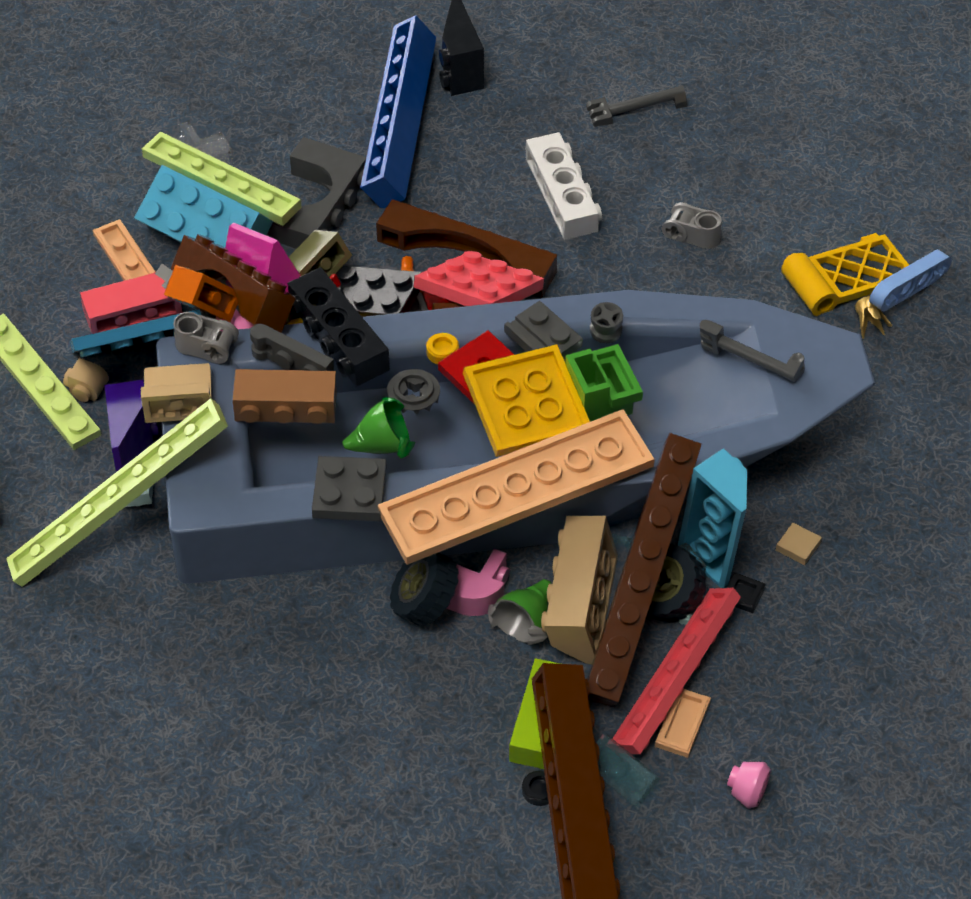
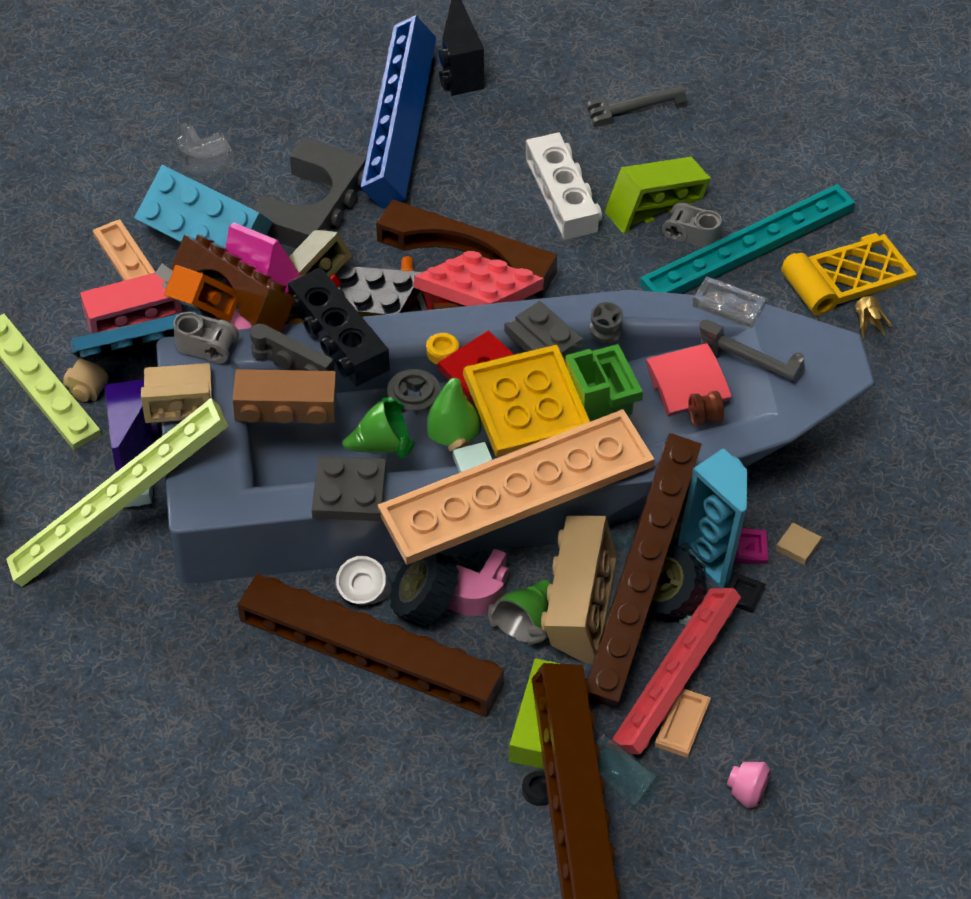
yellowish green plate [142,132,302,226] -> none
light blue beam [869,249,952,312] -> none
none -> reddish brown brick [238,574,504,718]
none -> white piece [335,556,392,605]
none -> bright green hat [427,378,481,451]
none -> light aqua tile [453,442,492,473]
none -> lime wedge [604,157,711,234]
none -> teal plate [640,184,855,294]
none -> coral slope [645,343,732,417]
none -> copper wheel [688,391,724,427]
none -> clear plate [693,276,766,328]
none -> dark pink tile [734,528,768,564]

